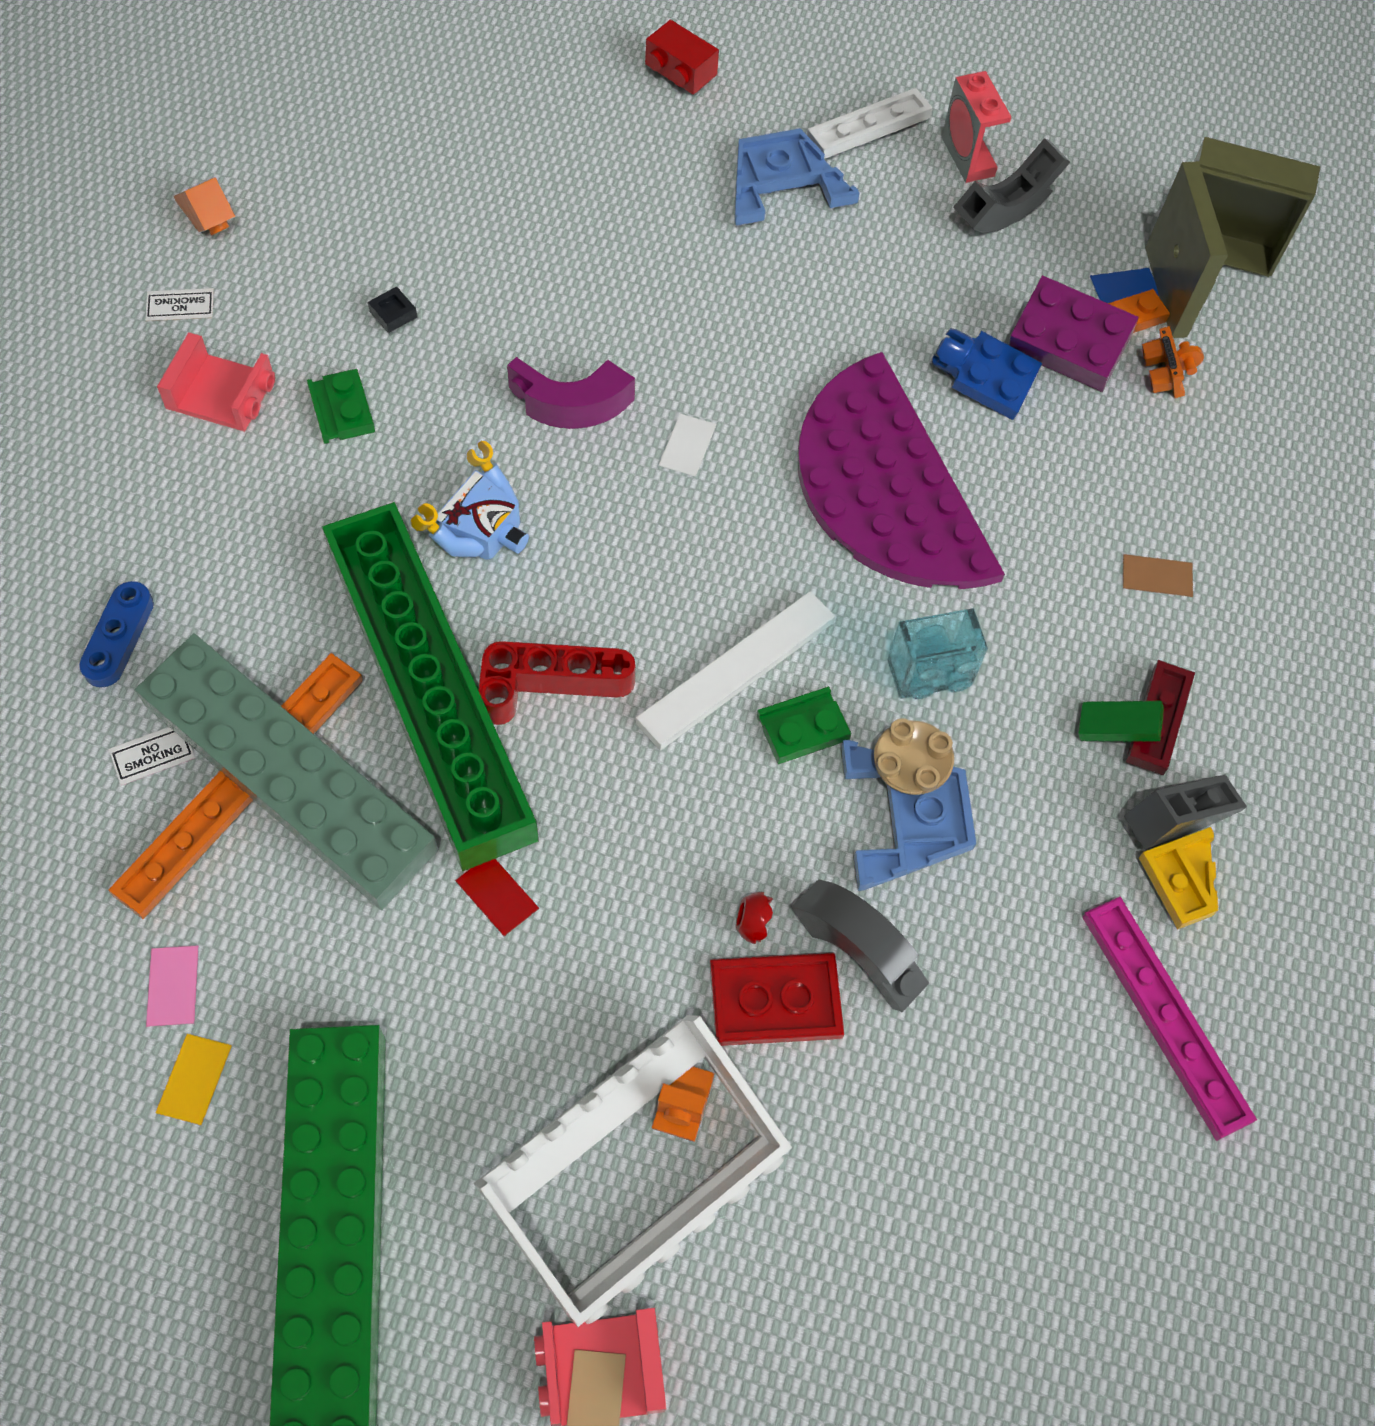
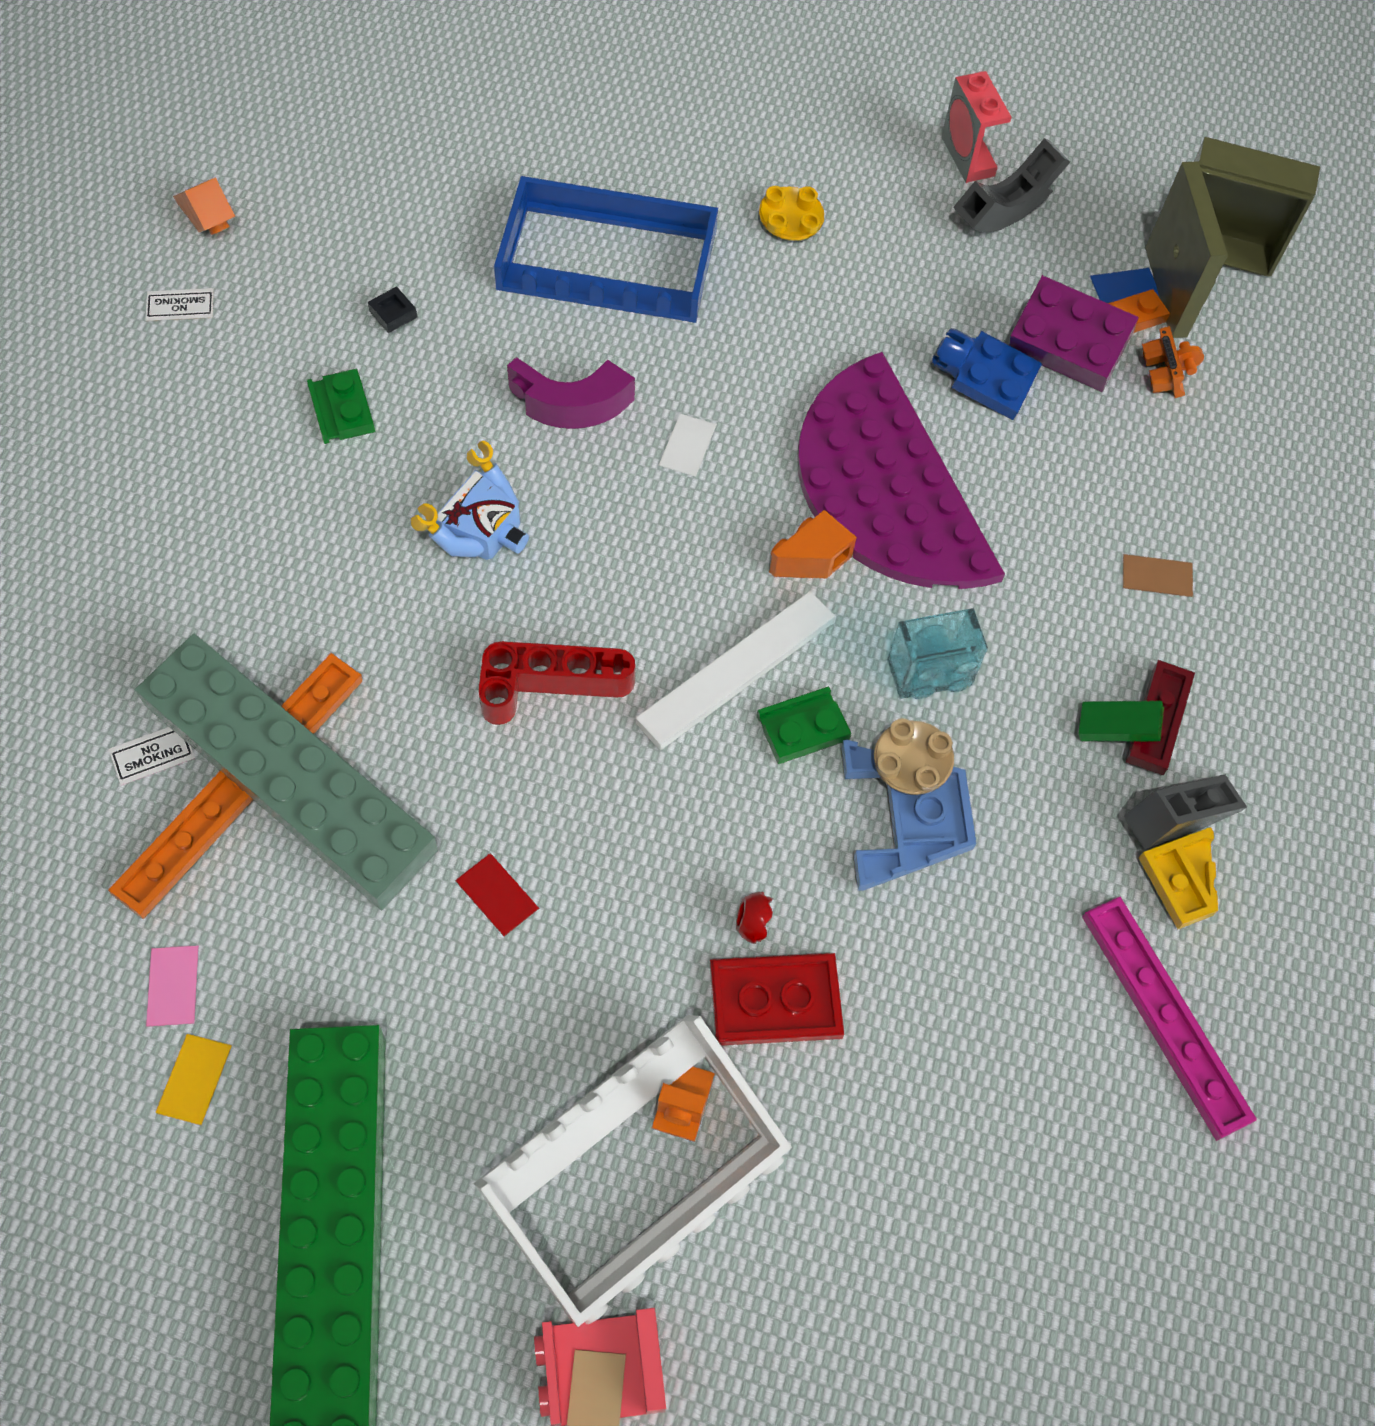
blue plate [79,581,154,687] -> none
coral panel [157,332,275,432] -> none
green brick [322,502,539,872] -> none
red brick [645,19,719,95] -> none
medium blue wing [735,128,860,226] -> none
dark grey arch [791,879,929,1012] -> none
white plate [807,88,933,159] -> none
none -> blue window [494,176,718,323]
none -> yellow dish [759,186,824,241]
none -> orange slope [769,510,857,579]

